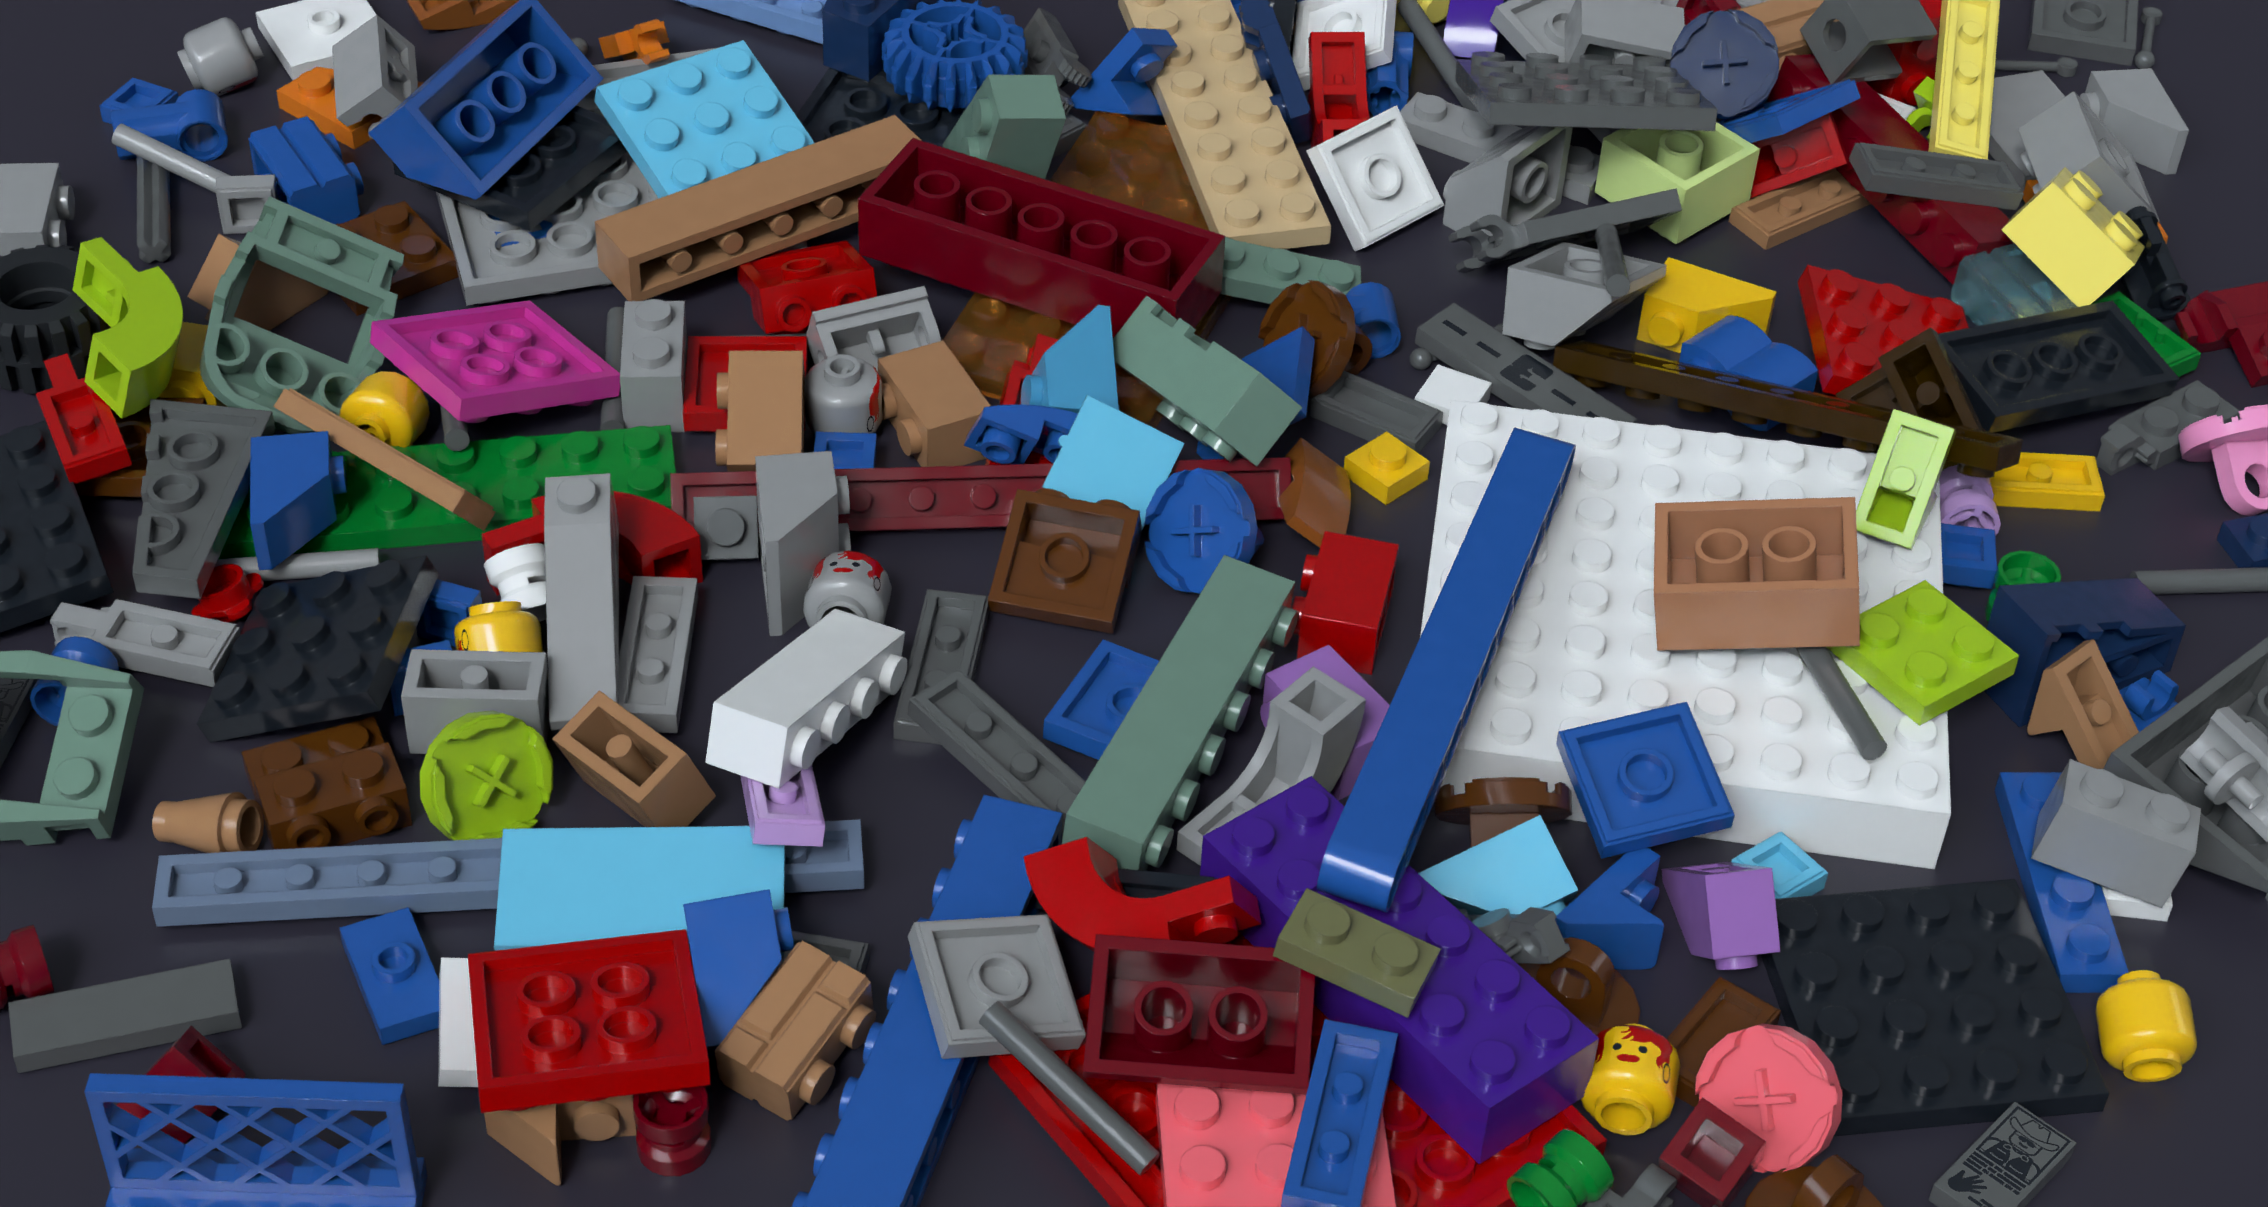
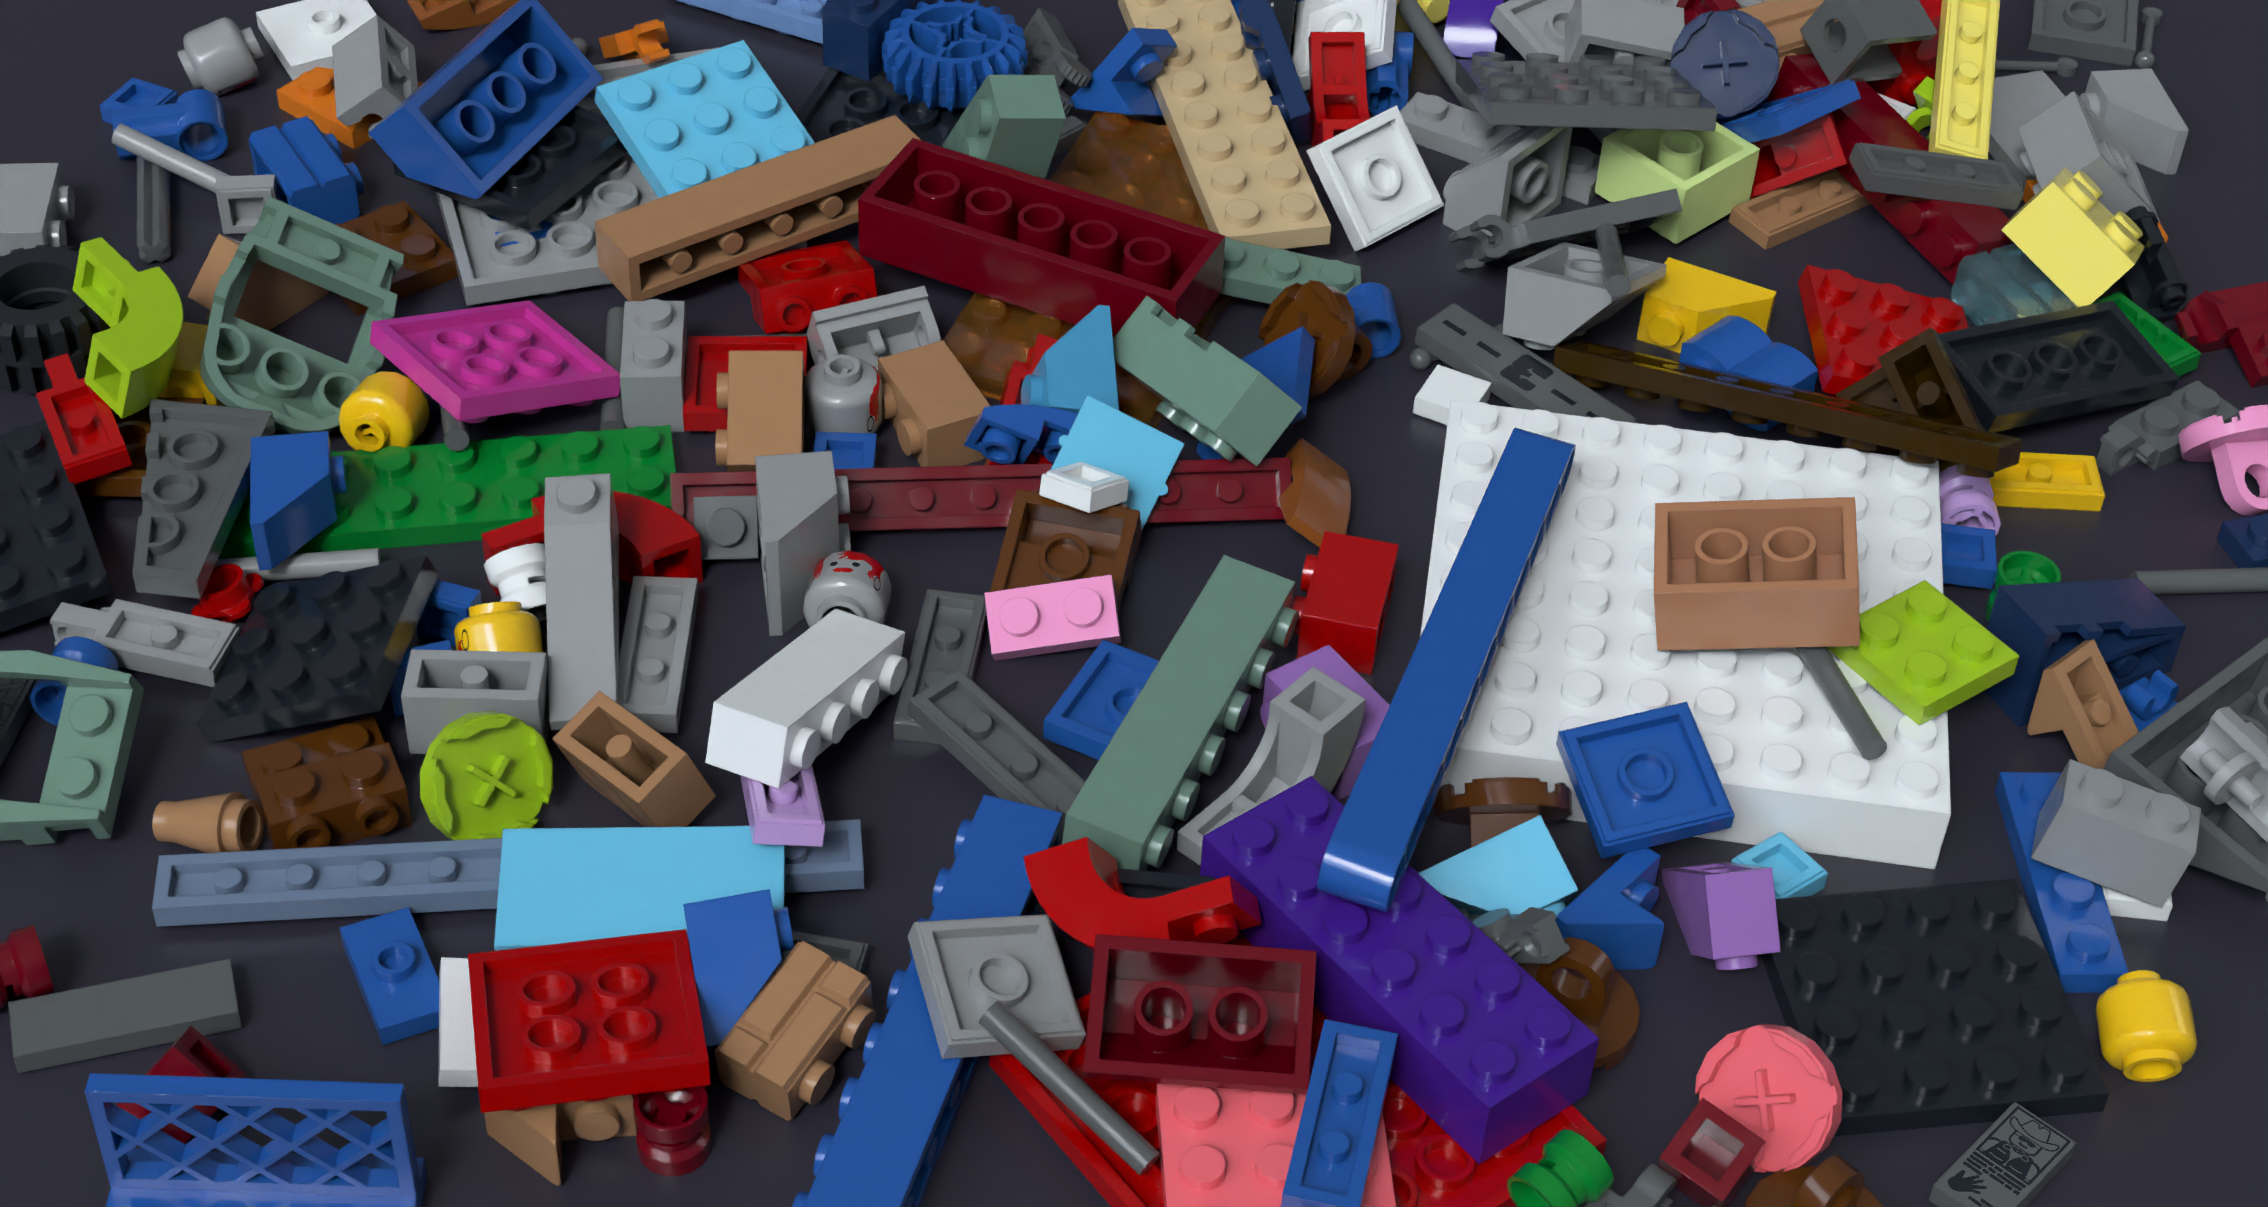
medium nougat tile [273,388,495,531] -> none
blue tile [1144,468,1264,594] -> none
olive plate [1273,888,1441,1018] -> none
dark grey tile [1309,371,1443,453] -> none
yellow plate [1344,431,1430,505] -> none
yellow head [1581,1024,1680,1135] -> none
reddish brown tile [1667,977,1781,1107] -> none
lime slope [1856,409,1956,550] -> none
none -> bright pink plate [984,574,1122,661]
none -> white tile [1039,461,1129,513]

